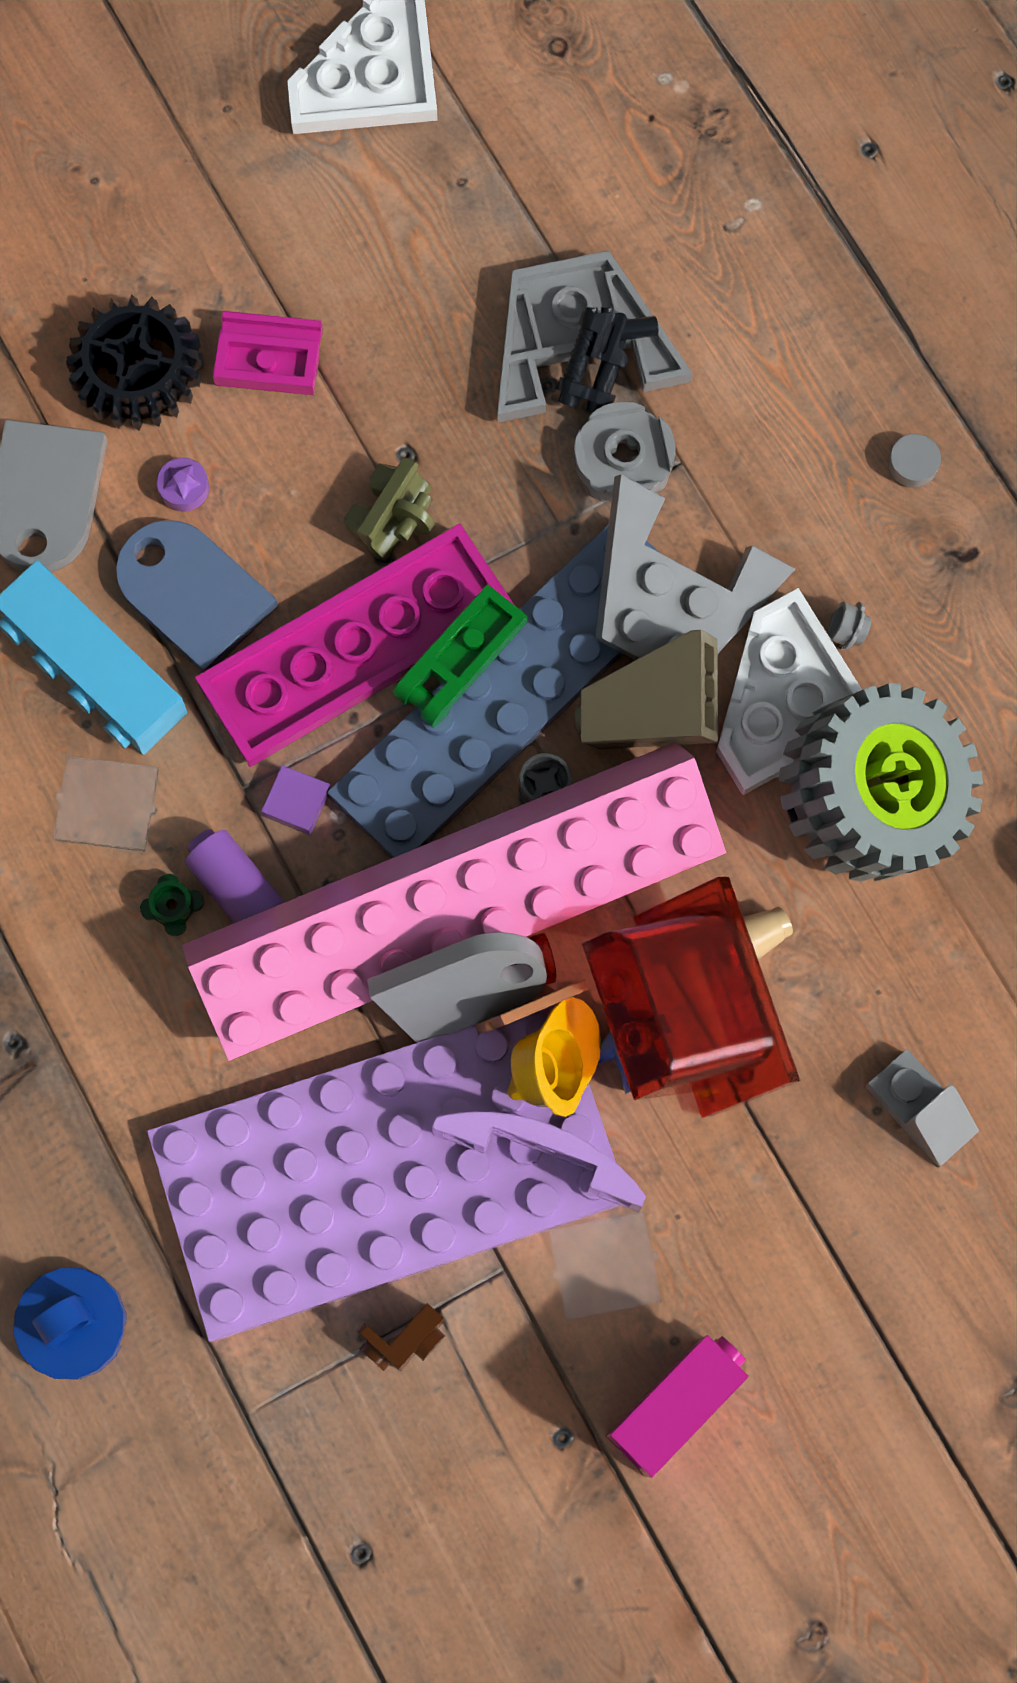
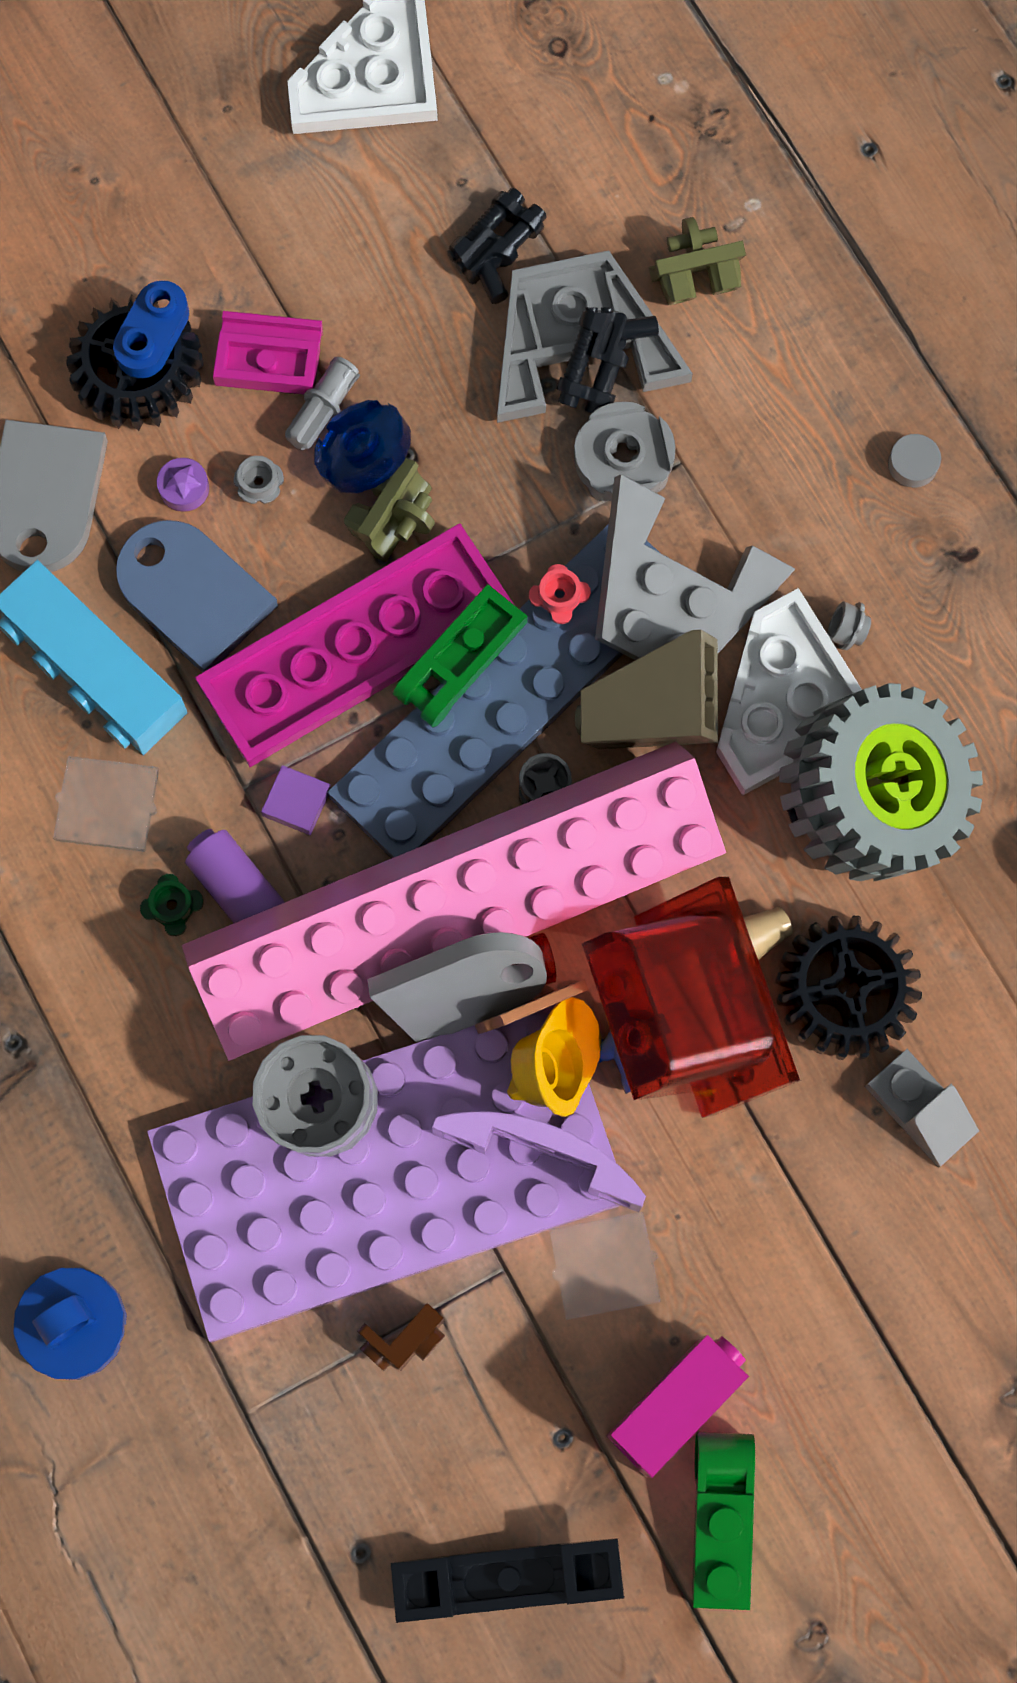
none -> blue plate [113,281,189,378]
none -> light grey plate [234,456,284,504]
none -> light grey wheel [252,1035,378,1157]
none -> light grey axle [285,357,360,451]
none -> clear blue tile [314,400,411,493]
none -> black slope [391,1538,625,1623]
none -> black piece [447,188,547,304]
none -> coral plate [529,564,591,624]
none -> olive hips [649,217,746,305]
none -> green plate [692,1432,755,1610]
none -> black gear [775,915,922,1060]

